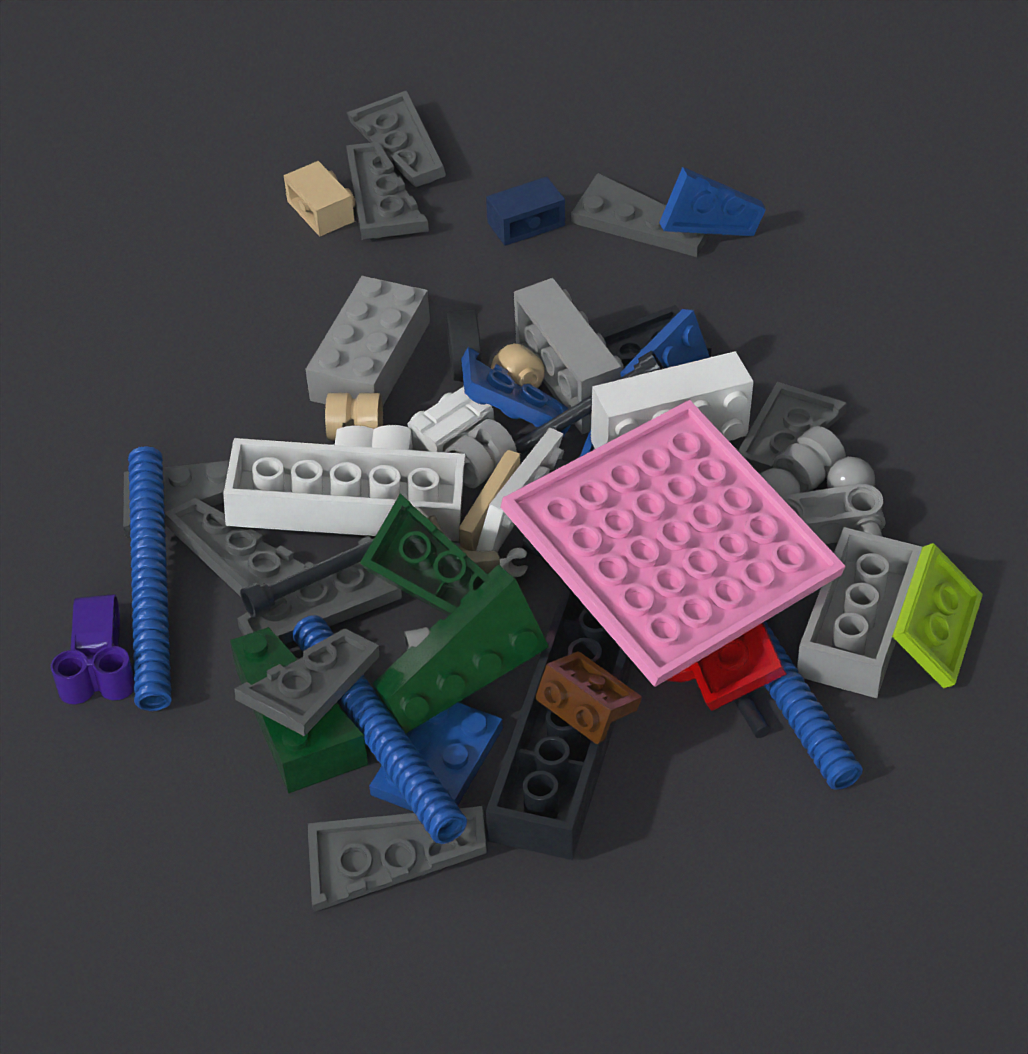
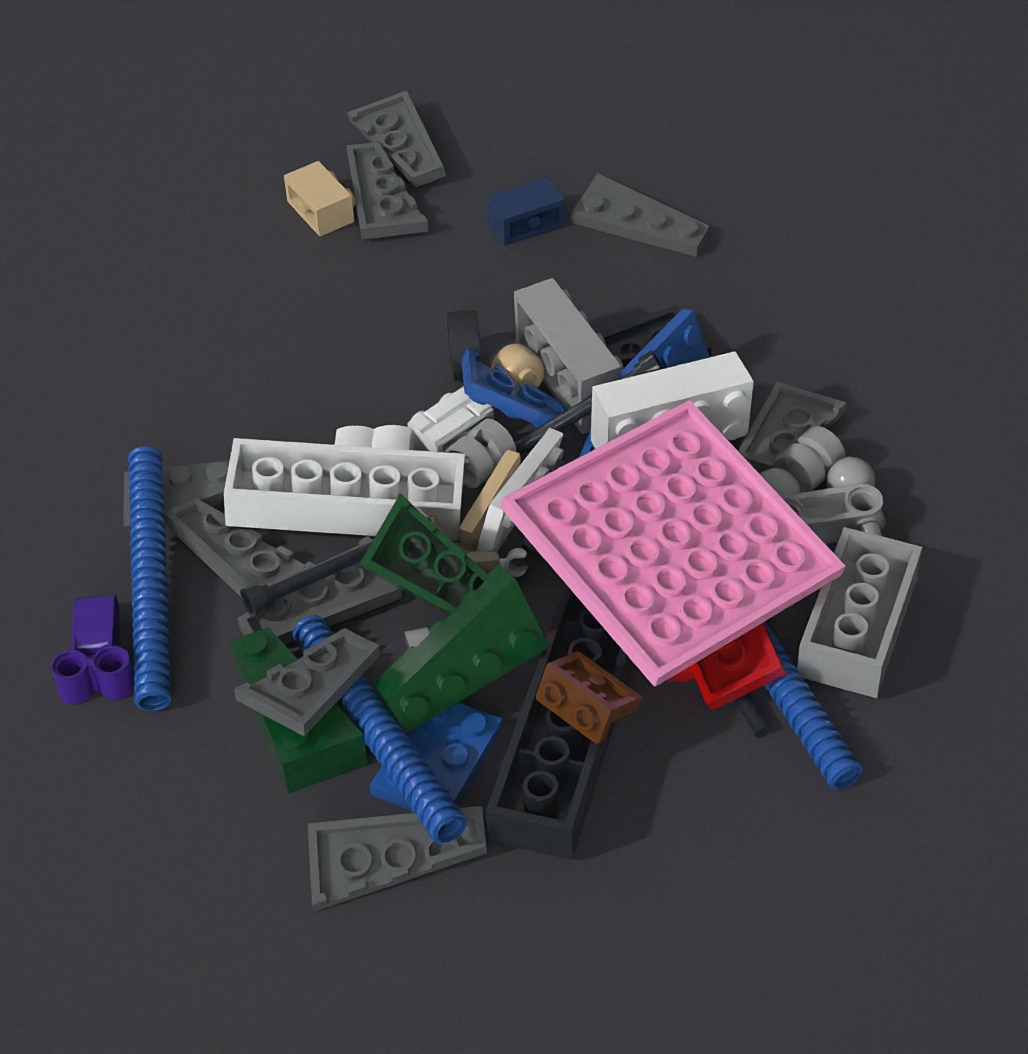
light grey brick [305,276,430,405] -> none
tan wheel [325,393,383,441] -> none
blue wing [659,167,766,236] -> none
lime tile [892,543,983,688] -> none

